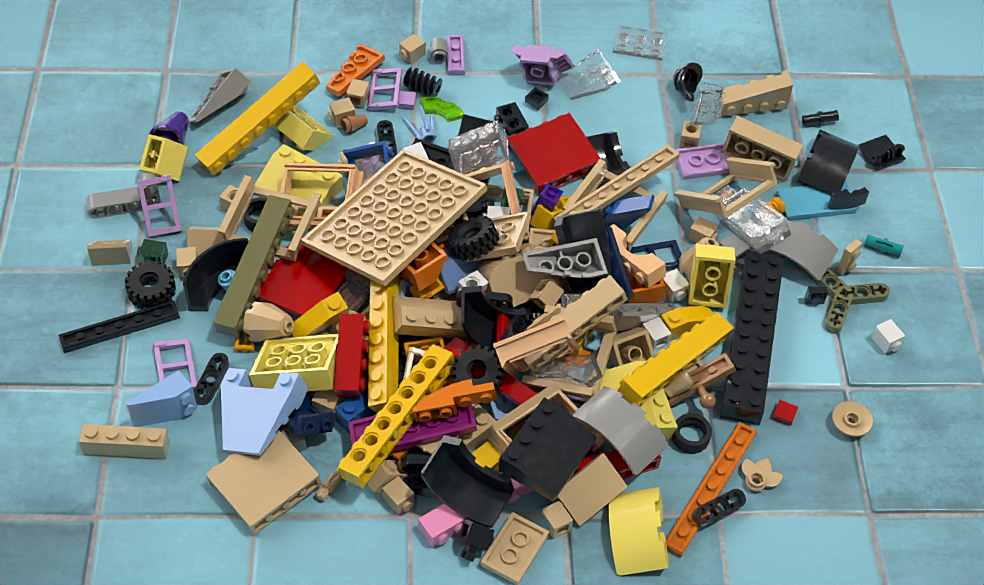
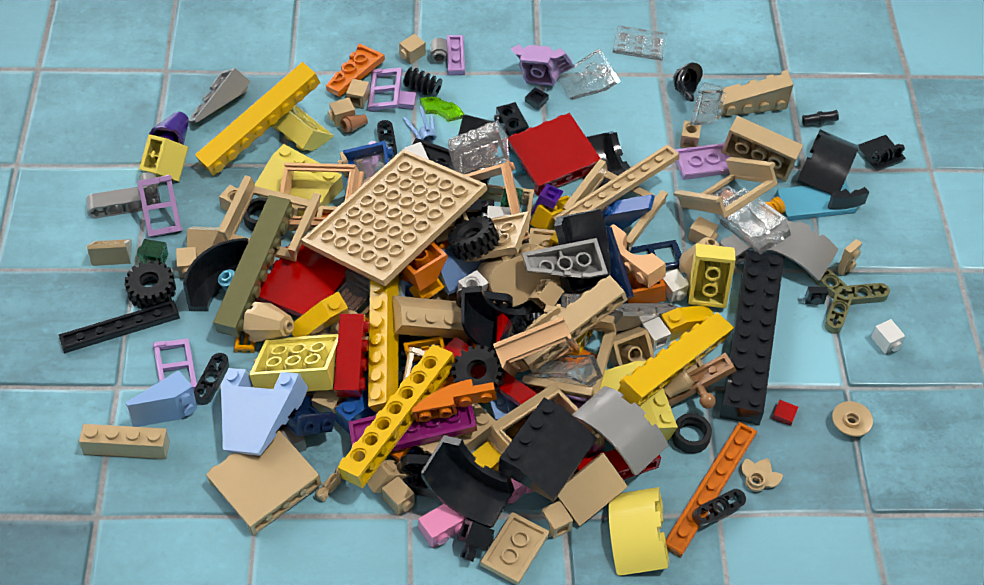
teal pin [864,234,904,256] -> none

